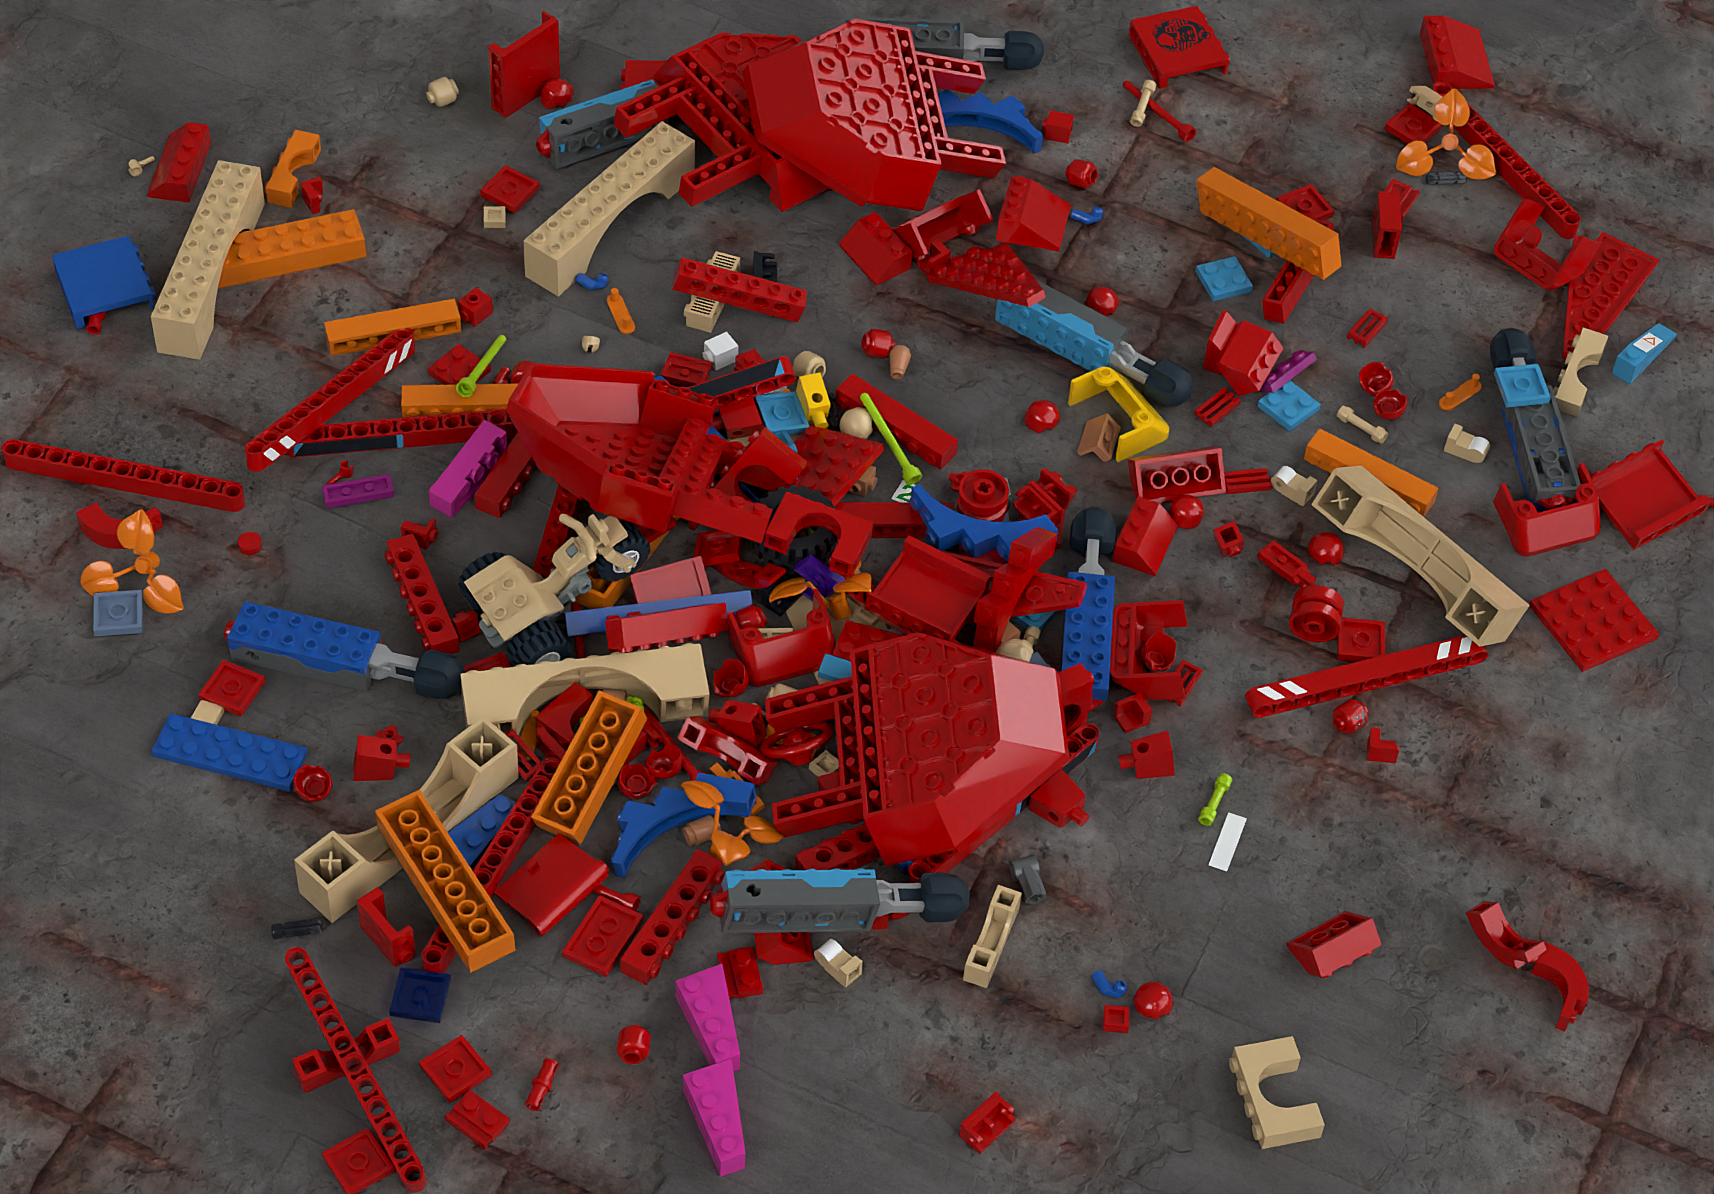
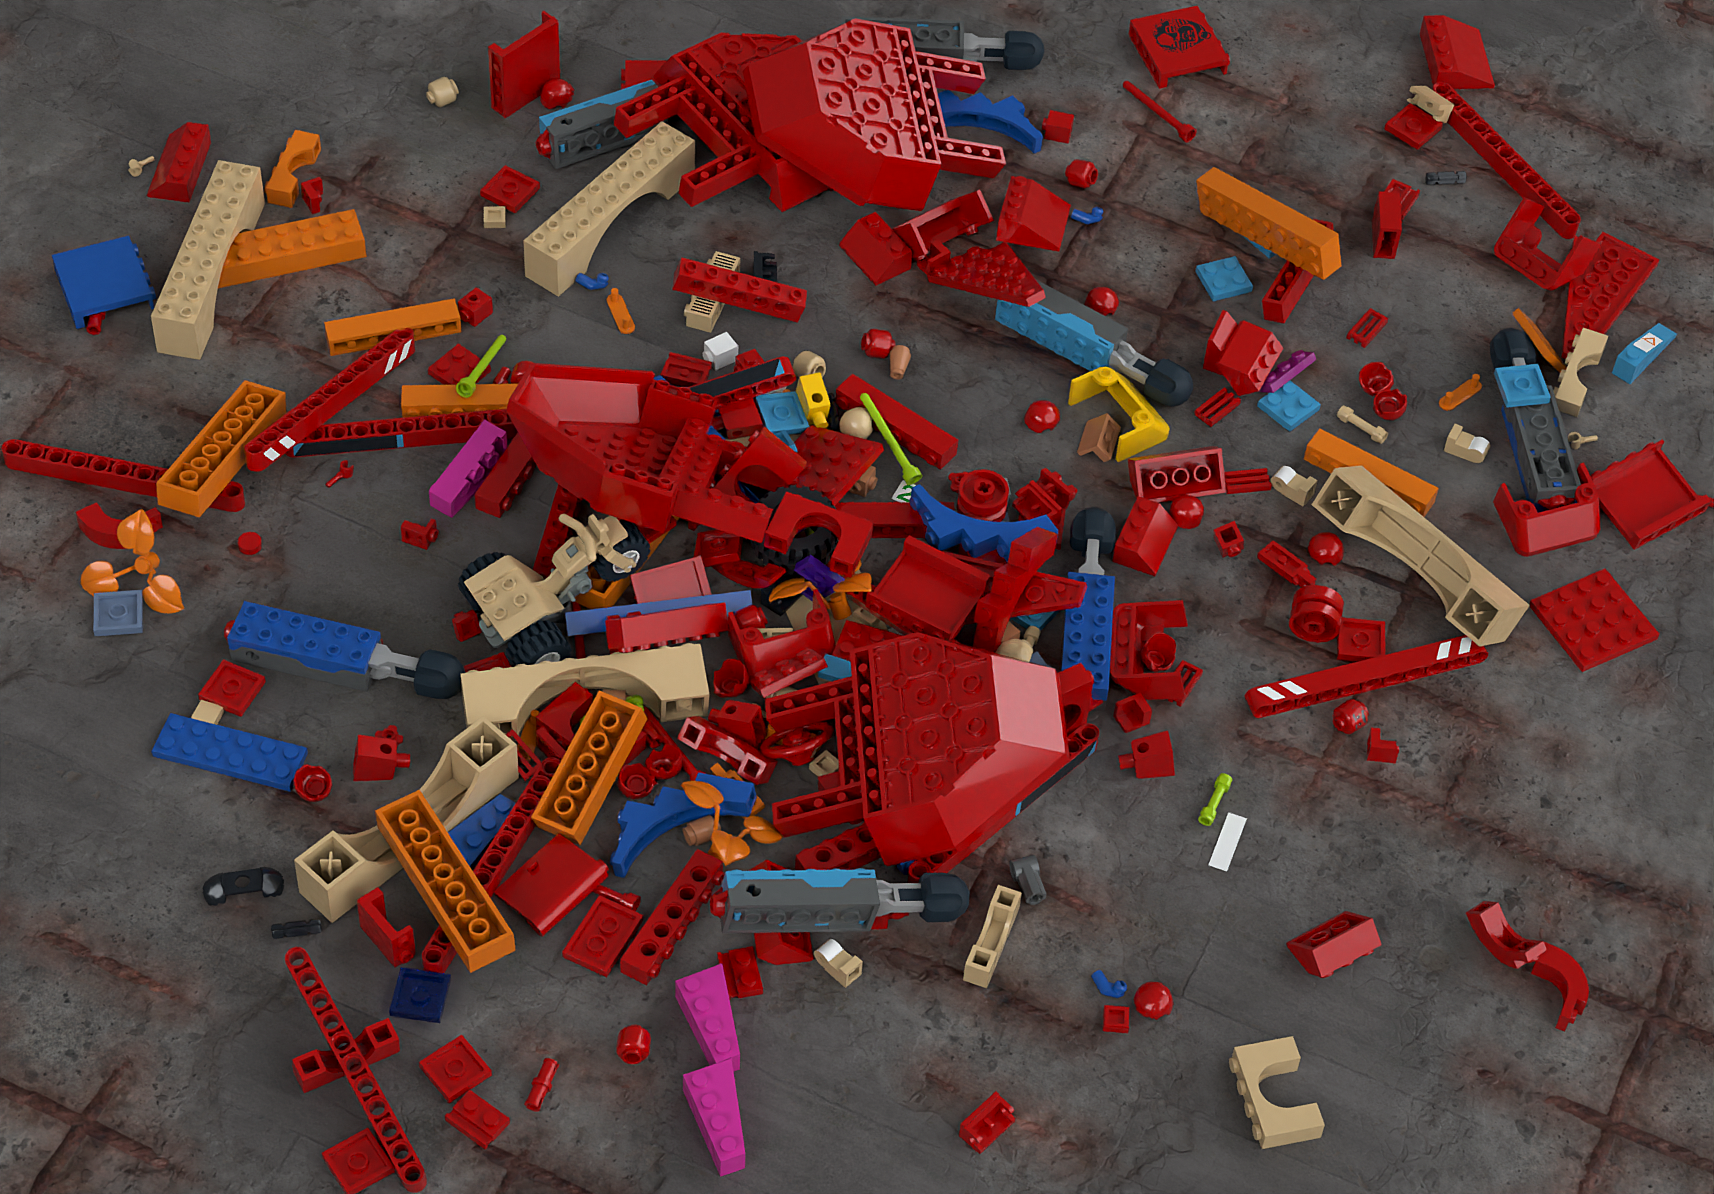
magenta plate [322,474,394,509] -> none
red brick [384,534,460,654] -> none
tan hinge [582,336,600,353] -> none
red torso [1028,769,1090,828] -> none
tan bar [1130,80,1156,127] -> none
red plate [1276,184,1335,221] -> none
orange plant [1396,89,1496,179] -> none
none -> orange brick [156,380,286,518]
none -> black piece [202,867,284,906]
none -> red plate [749,649,828,698]
none -> orange tile [1512,308,1567,373]
none -> tan hand [1568,432,1598,450]

